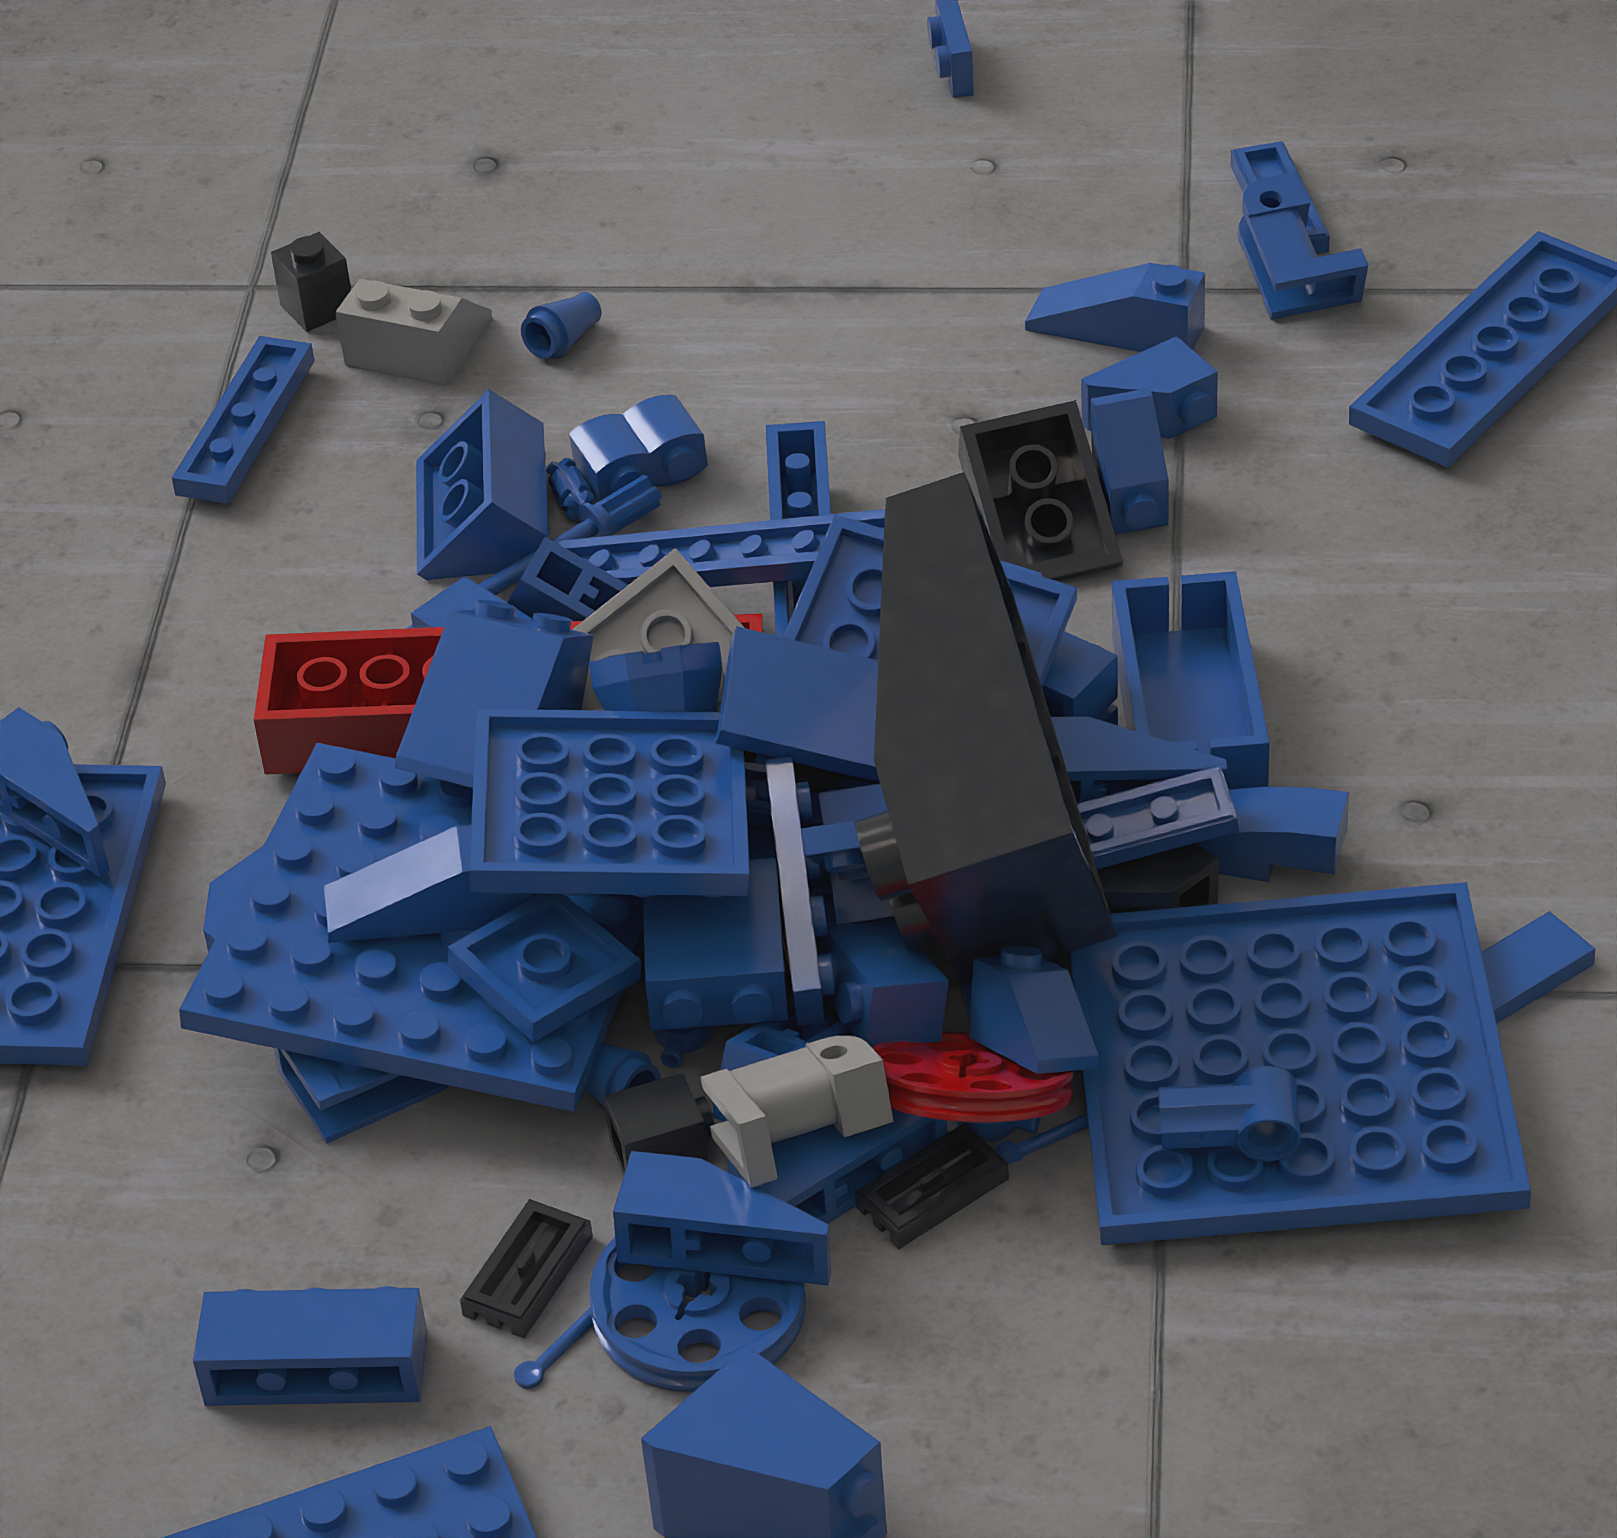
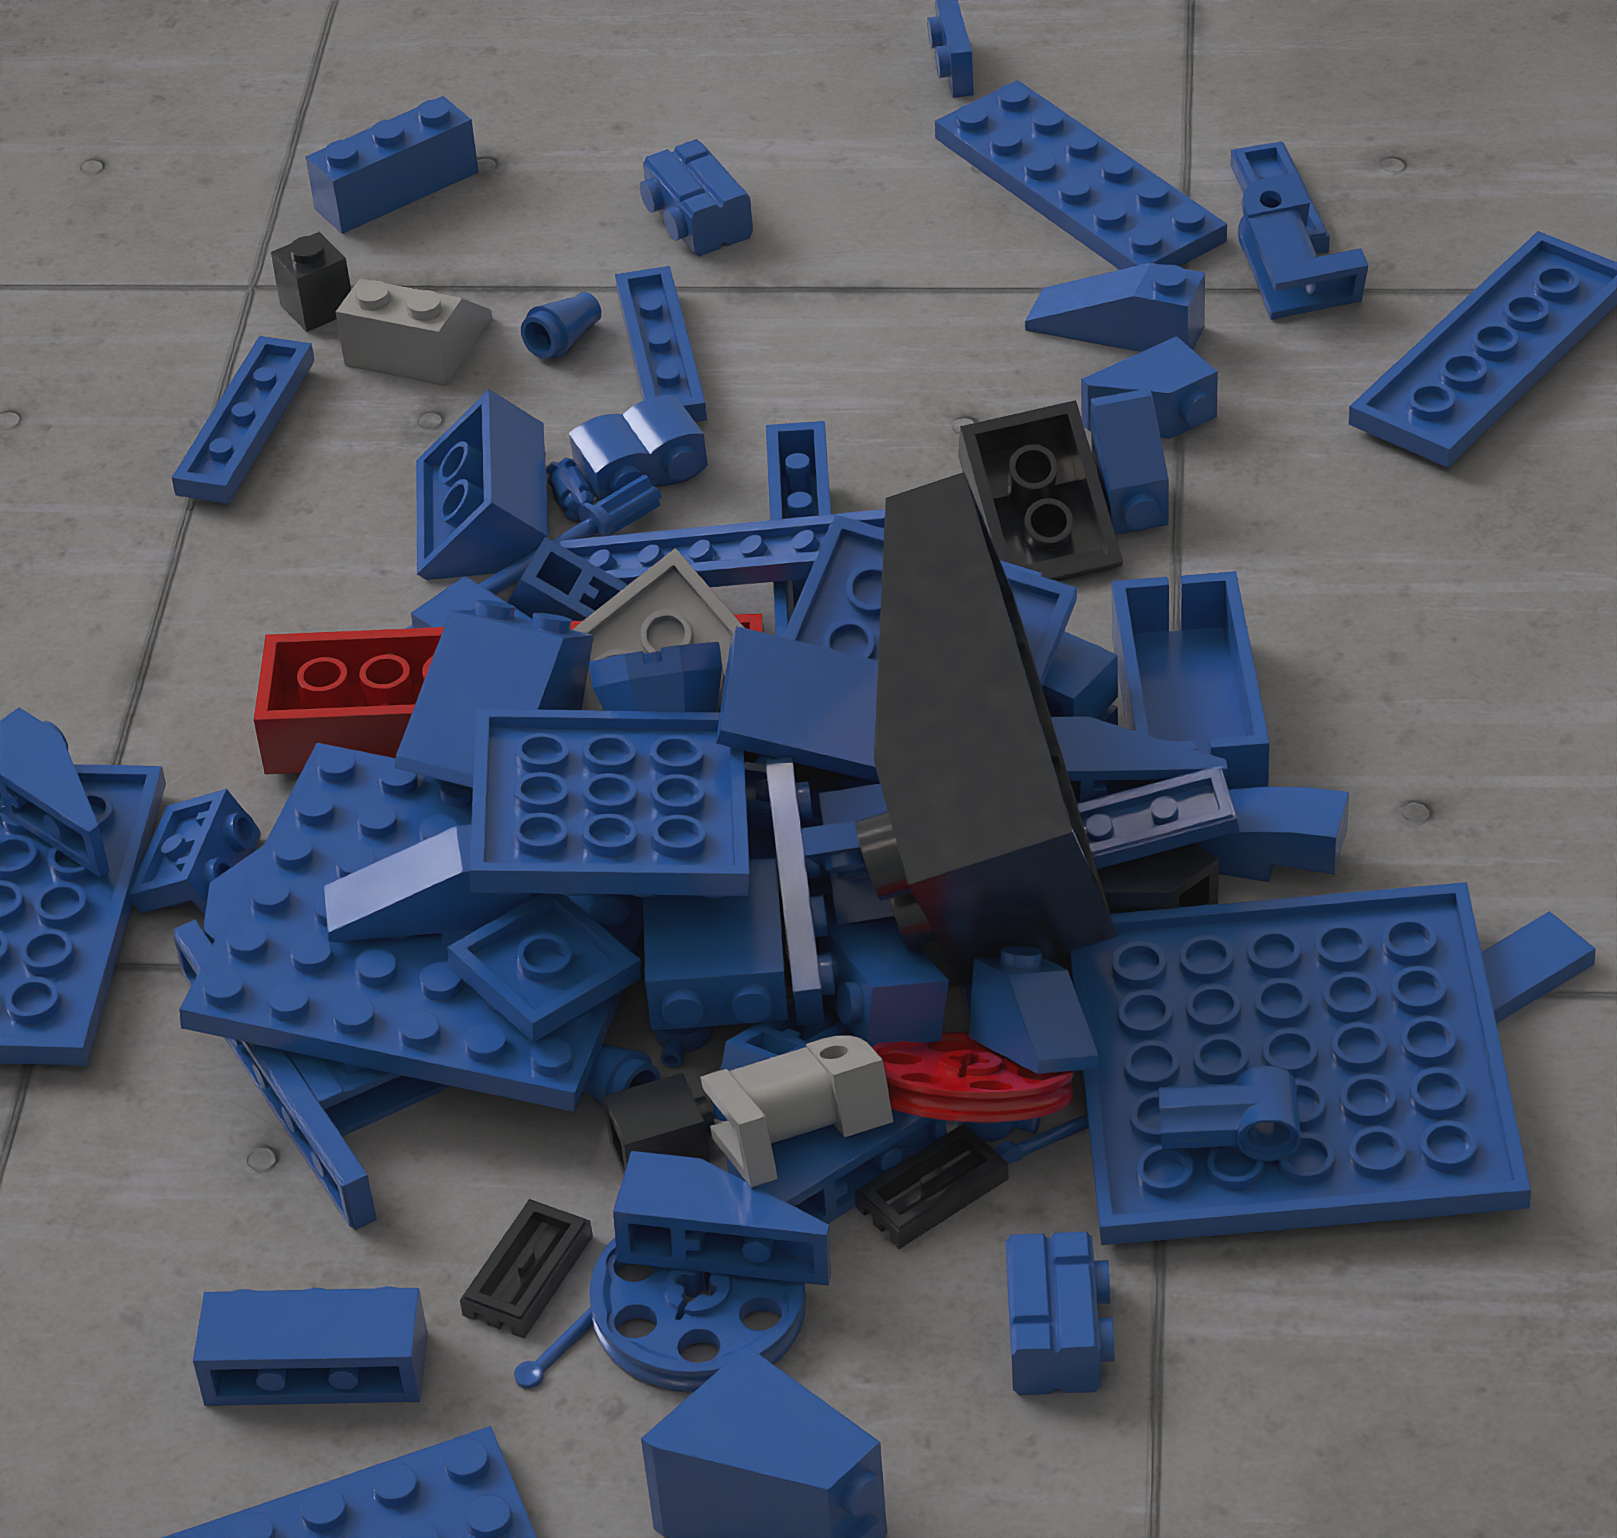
none -> blue bracket [129,789,261,915]
none -> blue tile [173,920,377,1230]
none -> blue brick [305,96,479,234]
none -> blue plate [615,266,707,422]
none -> blue brick [640,139,753,256]
none -> blue plate [935,80,1227,270]
none -> blue brick [1006,1232,1115,1395]

